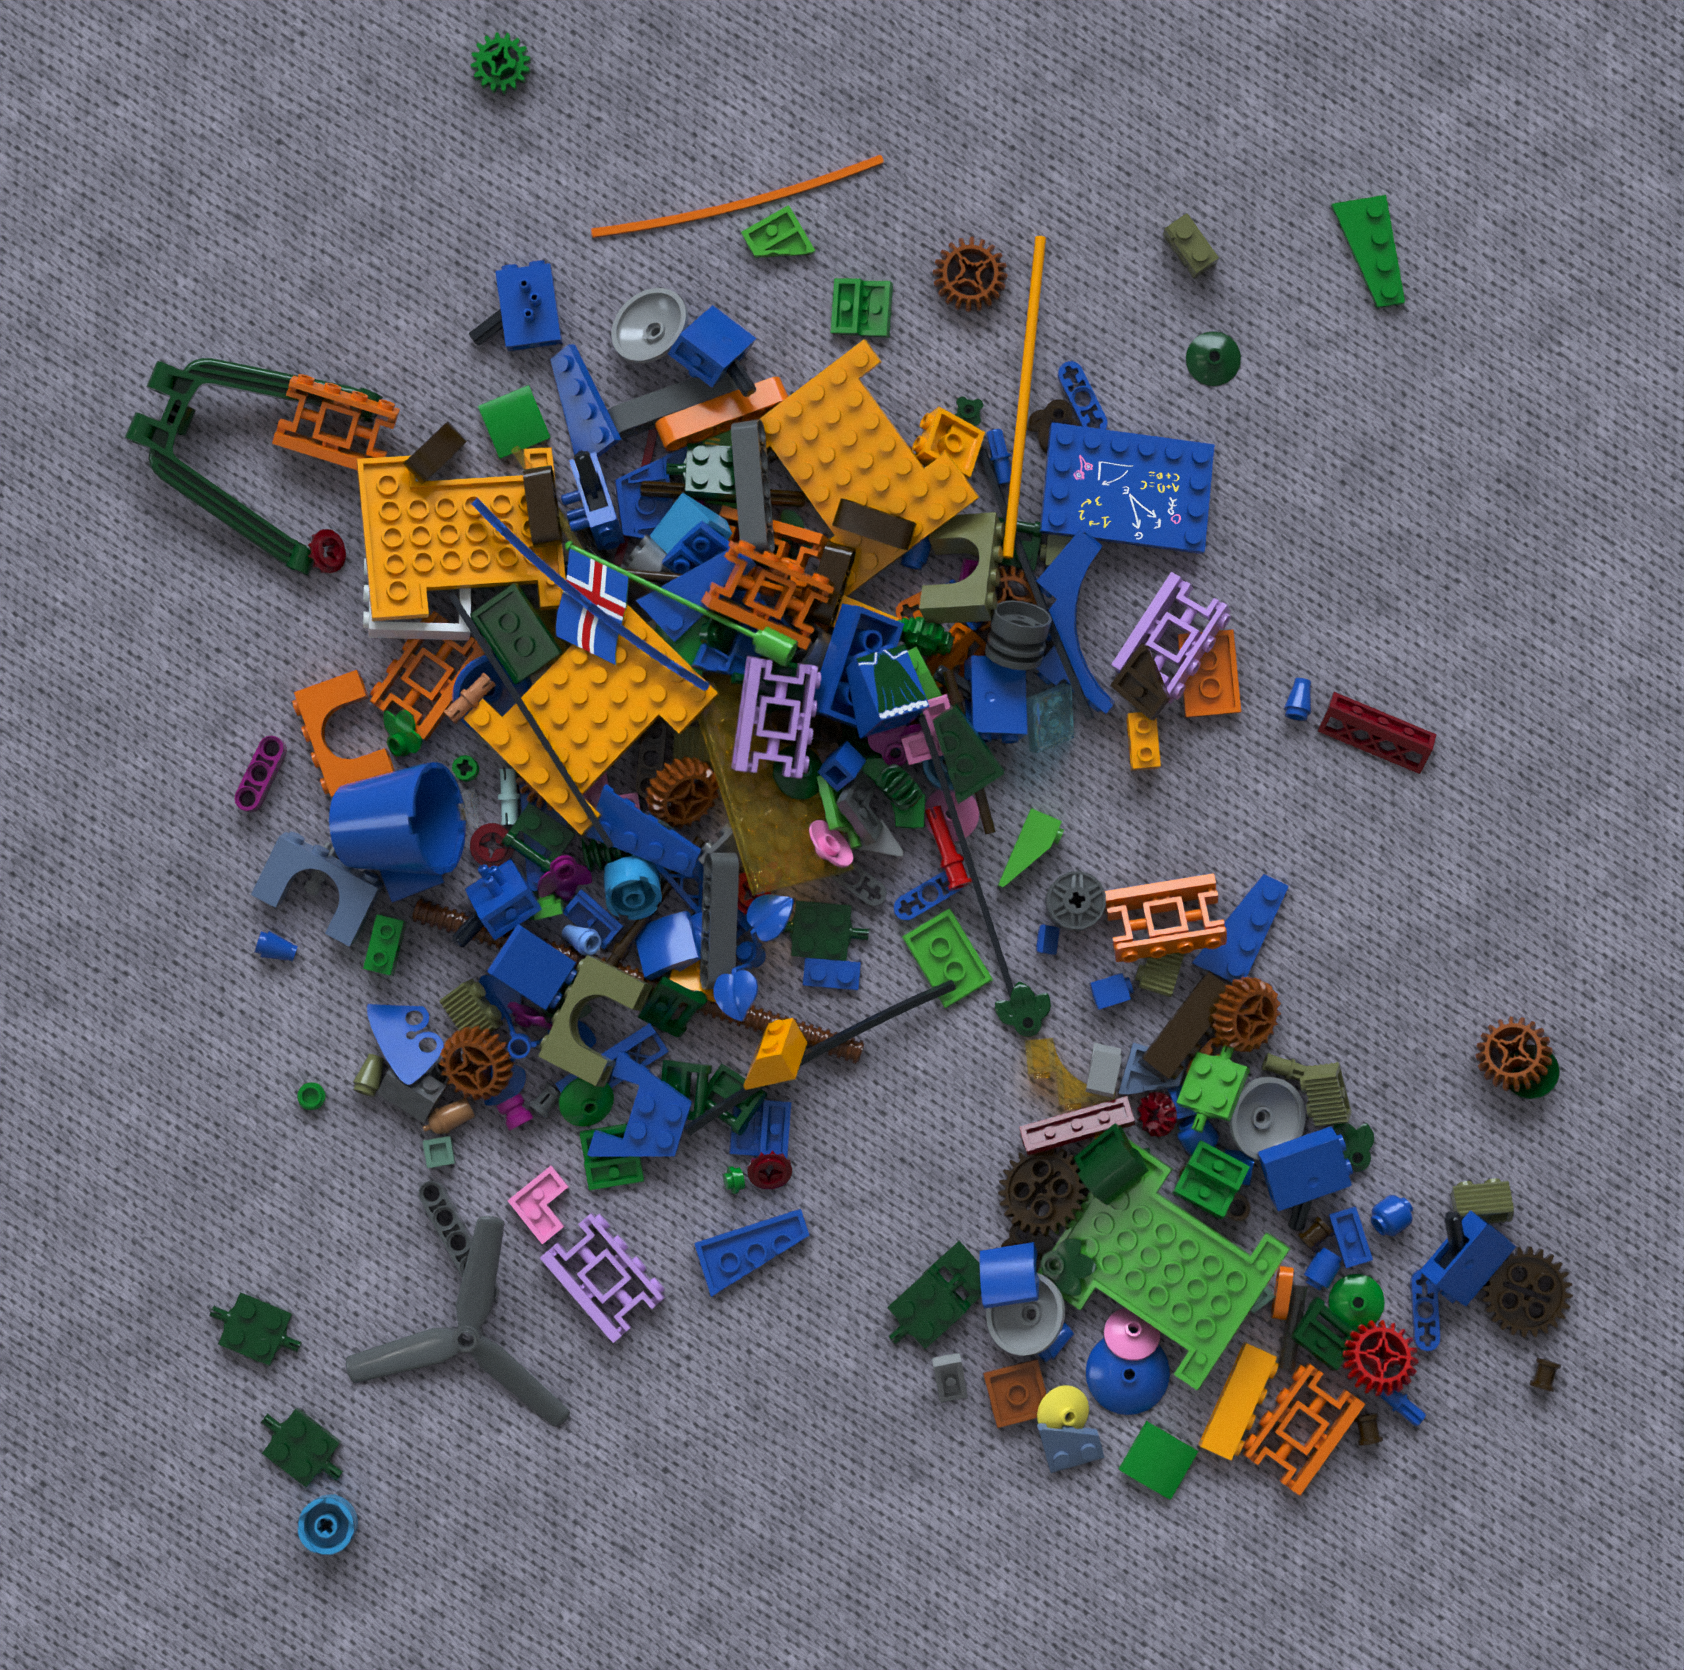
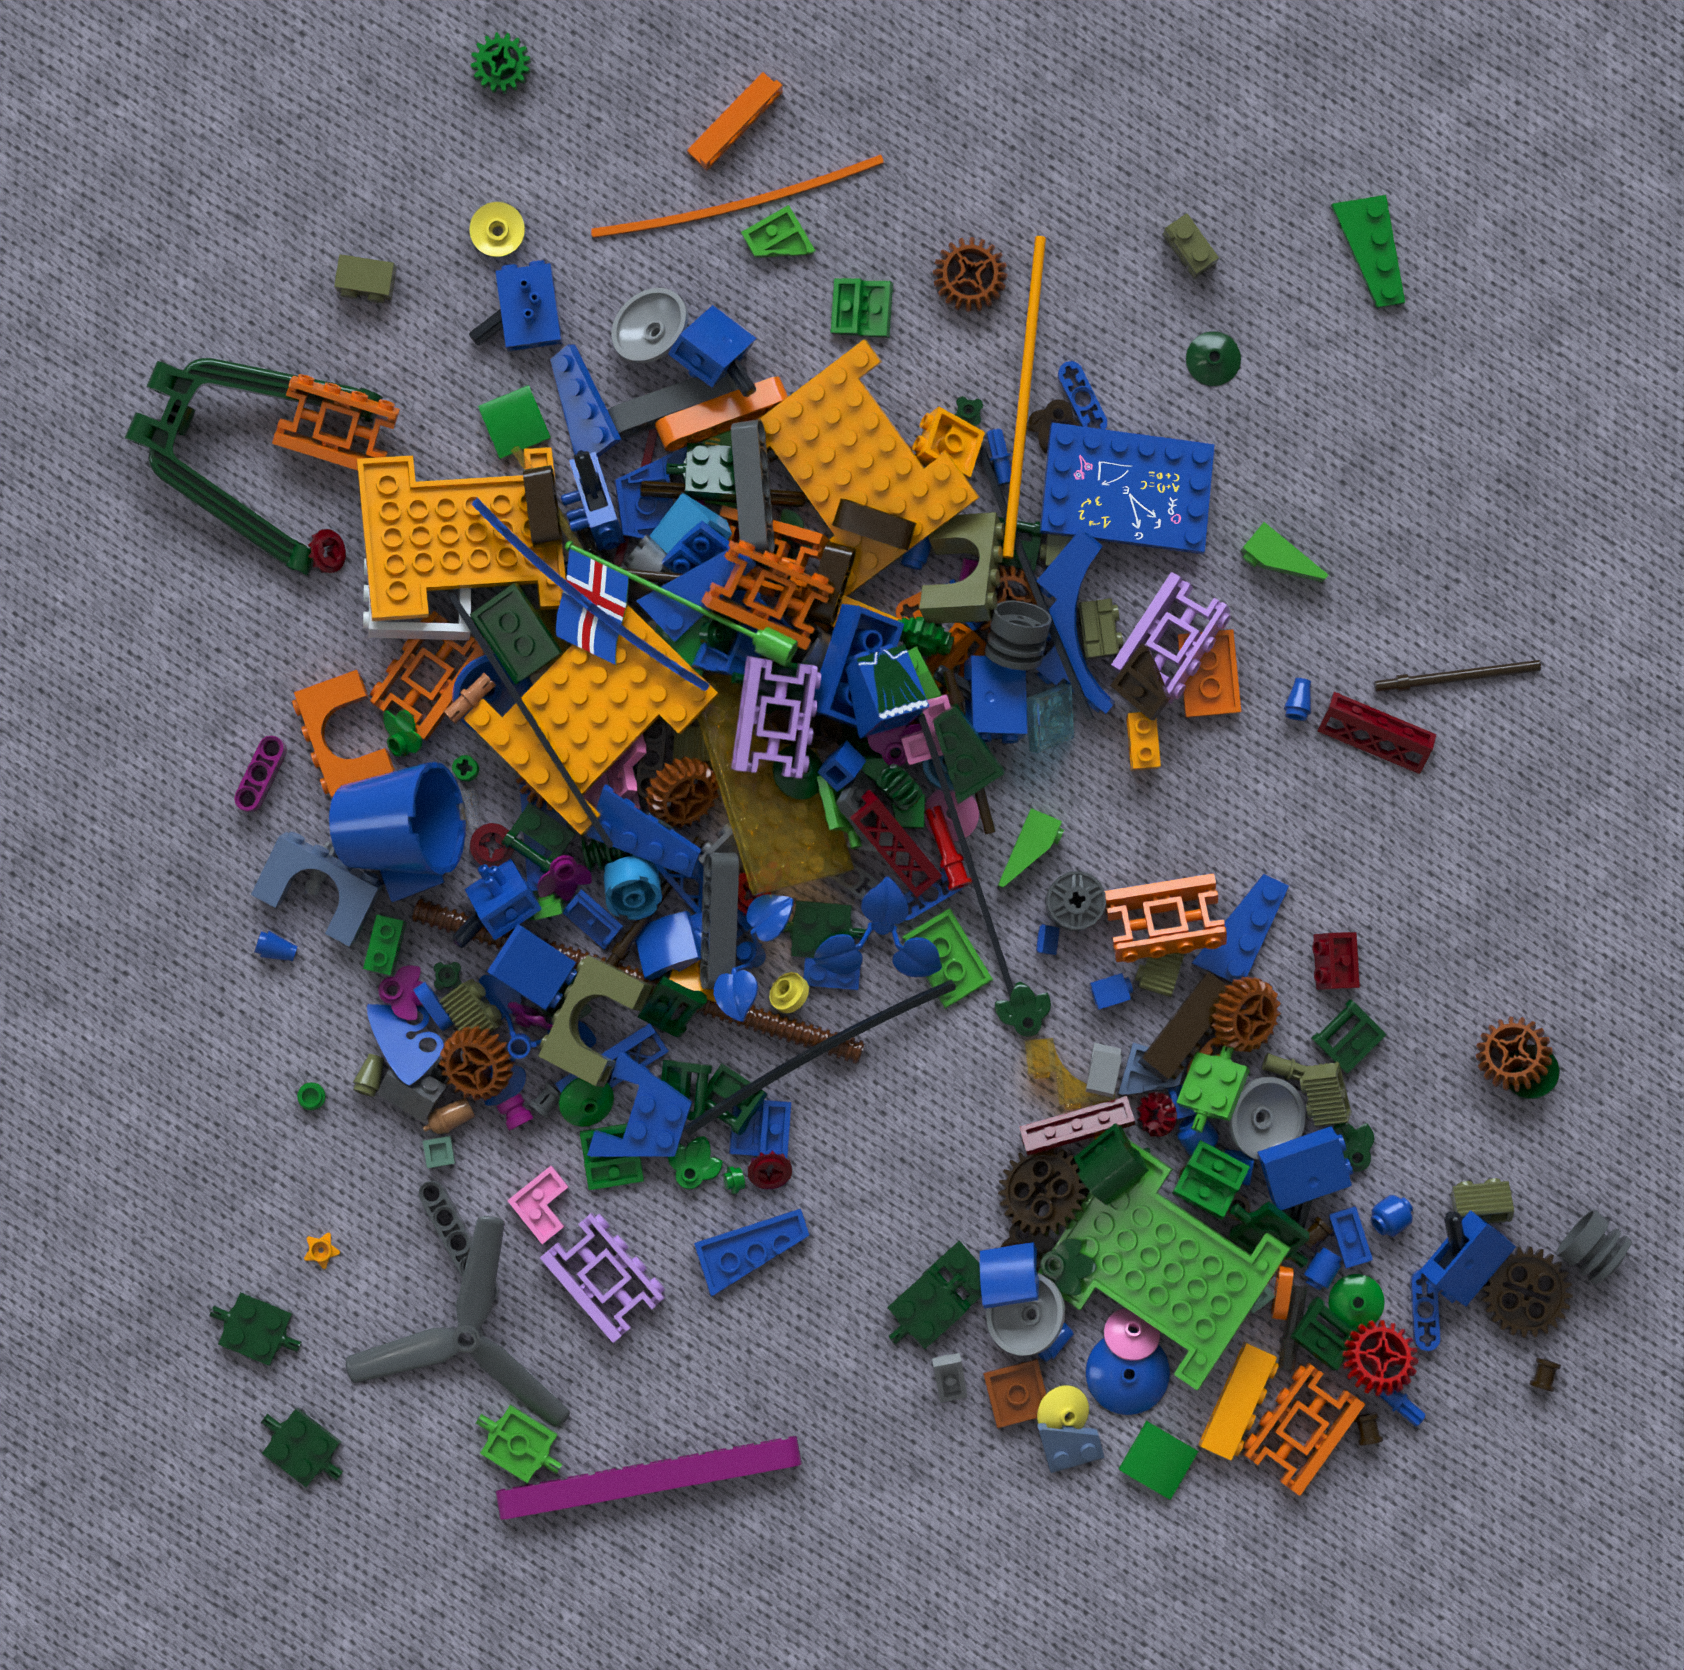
dark azure brick [298,1494,358,1555] -> none
dark brown beam [403,421,467,484] -> none
light aqua pin [498,769,520,825] -> none
light blue cone [562,924,601,955] -> none
light orange slope [743,1018,807,1090] -> none
bright pink dish [809,820,853,868] -> none
none -> light orange plate [304,1233,340,1269]
none -> olive brick [334,254,397,303]
none -> magenta plate [378,965,423,1021]
none -> blue beam [413,982,455,1031]
none -> dark green plate [433,962,462,990]
none -> light yellow dish [470,202,525,257]
none -> bright green plate [475,1404,562,1483]
none -> magenta beam [495,1436,802,1520]
none -> bright pink plate [607,734,647,799]
none -> green plate [668,1136,723,1190]
none -> orange fence [687,72,783,171]
none -> light yellow plate [769,972,809,1013]
none -> blue plant [814,877,942,977]
none -> dark red fence [850,790,942,897]
none -> olive brick [1077,598,1123,660]
none -> dark green plate [1229,1201,1310,1268]
none -> bright green slope [1240,522,1328,582]
none -> dark green plate [1311,999,1387,1074]
none -> dark red bracket [1312,932,1360,990]
none -> dark brown bar [1374,660,1541,692]
none -> dark grey wheel [1556,1209,1632,1285]

